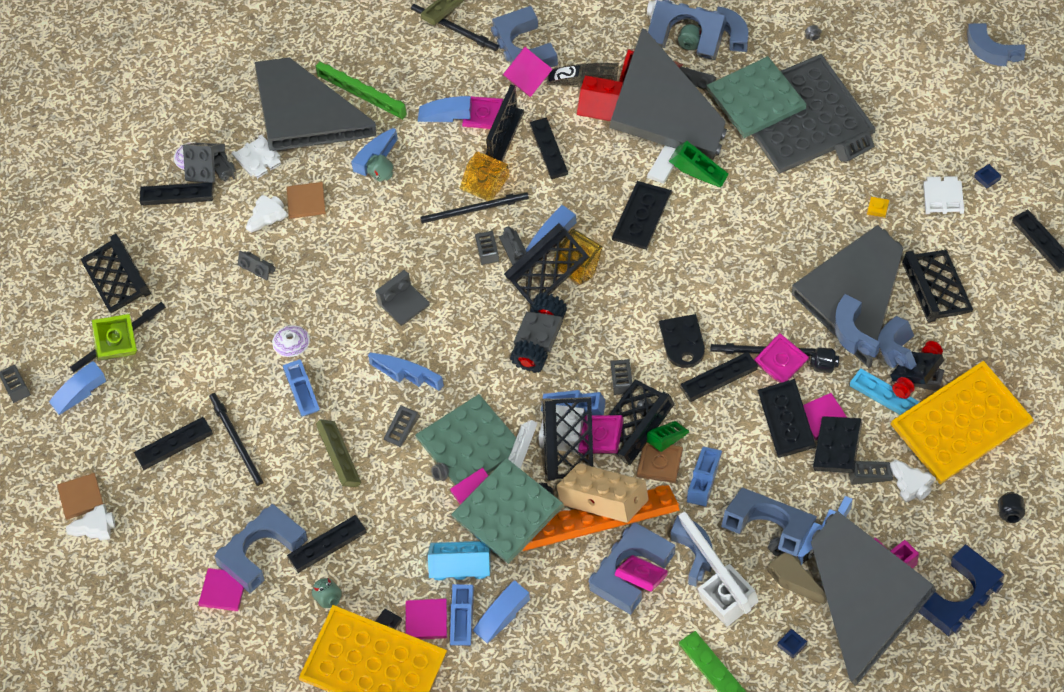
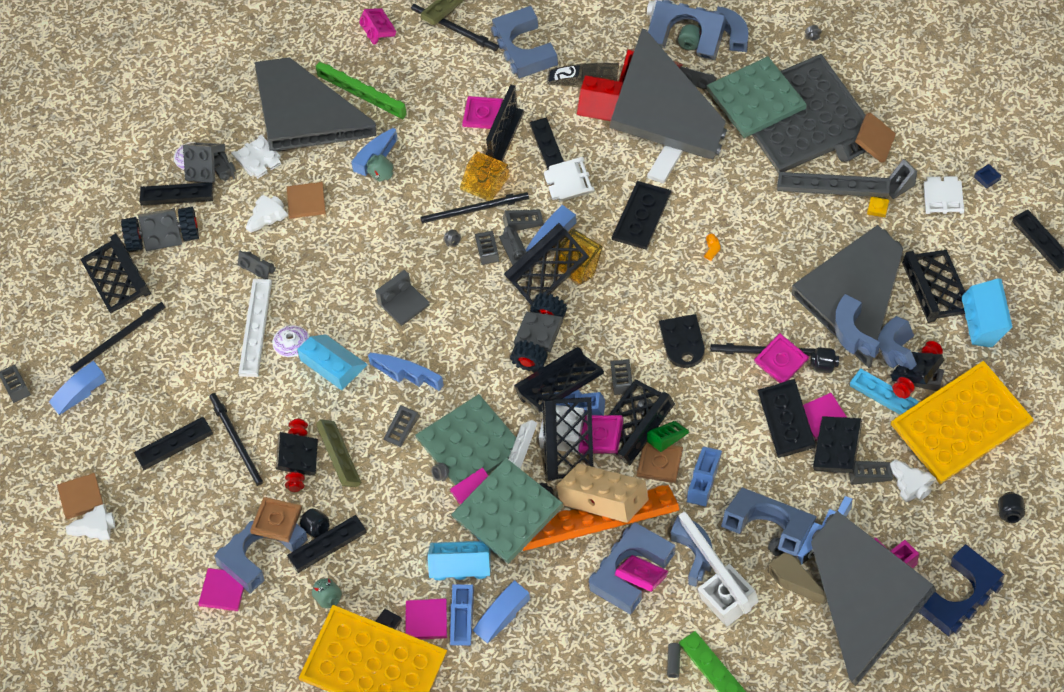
lime slope [91,314,137,361] -> none
medium blue slope [283,359,320,417] -> none
medium blue slope [418,96,472,122] -> none
dark pink tile [502,47,552,97] -> none
green slope [669,141,729,188] -> none
black plate [680,352,758,402] -> none
dark blue plate [777,629,807,659] -> none
sand blue arch [967,23,1026,66] -> none
none -> plate [121,206,199,252]
none -> white tile [239,279,272,377]
none -> medium nougat tile [250,497,302,543]
none -> black plate [276,418,318,492]
none -> medium azure slope [297,334,368,390]
none -> black head [300,508,330,538]
none -> dark pink bracket [359,8,396,45]
none -> flat silver plate [444,229,461,247]
none -> dark grey slope [503,209,544,231]
none -> black fence [514,347,604,412]
none -> white plate [544,157,595,202]
none -> dark grey hinge [667,643,681,678]
none -> light orange arm [704,233,721,261]
none -> dark grey plate [777,172,891,198]
none -> medium nougat tile [855,112,896,163]
none -> dark grey slope [889,159,917,199]
none -> medium azure slope [961,278,1013,347]

